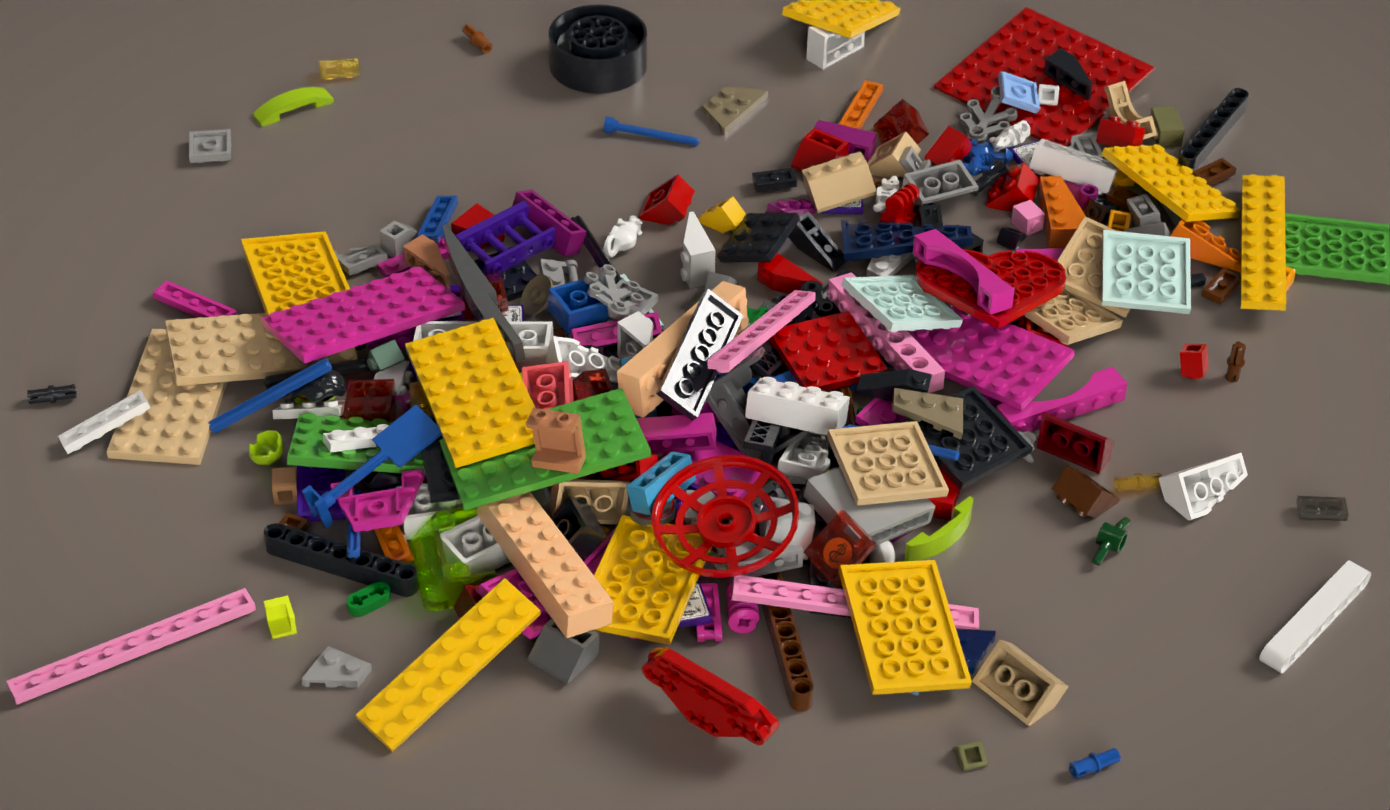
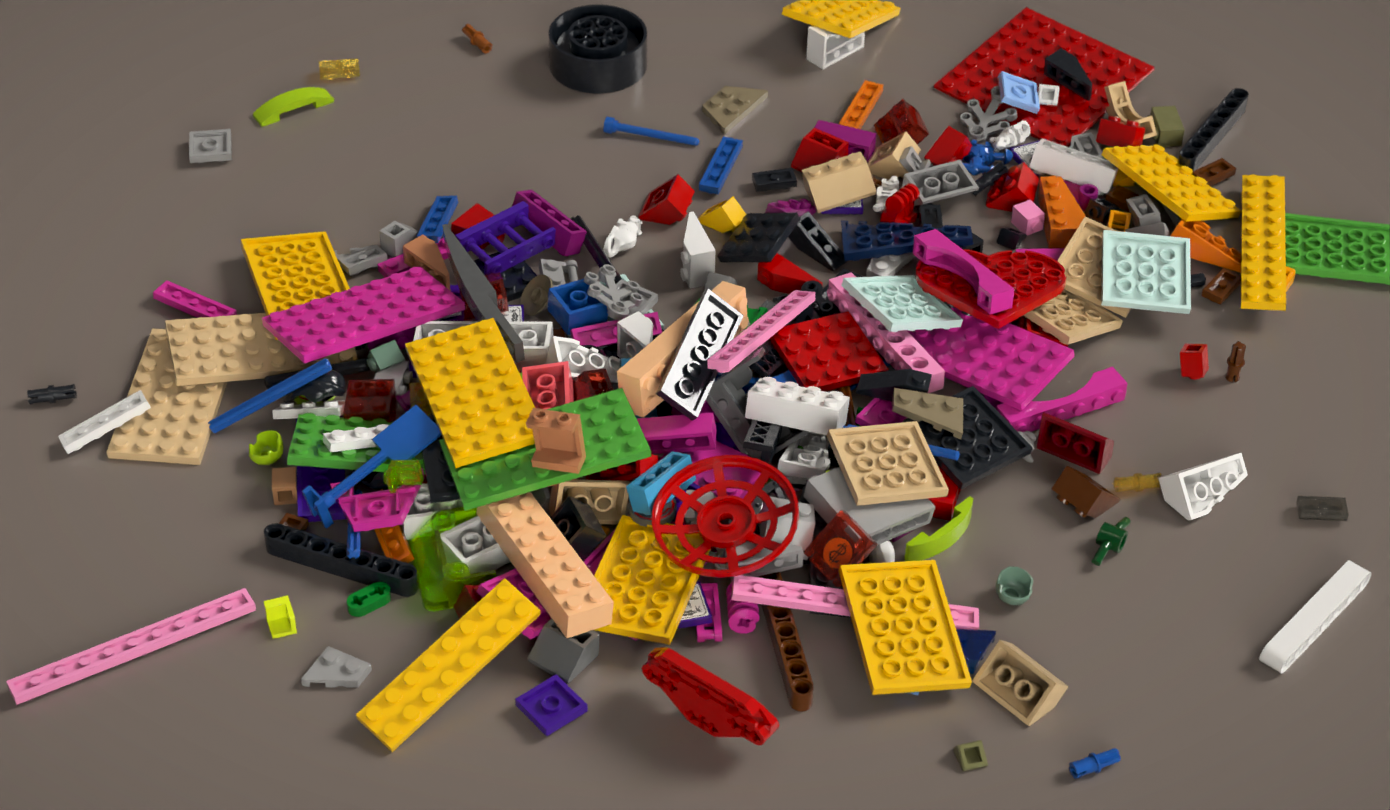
none -> clear neon green bracket [384,460,424,493]
none -> dark purple plate [515,674,588,737]
none -> blue plate [699,136,743,195]
none -> sand green hair [995,566,1034,605]

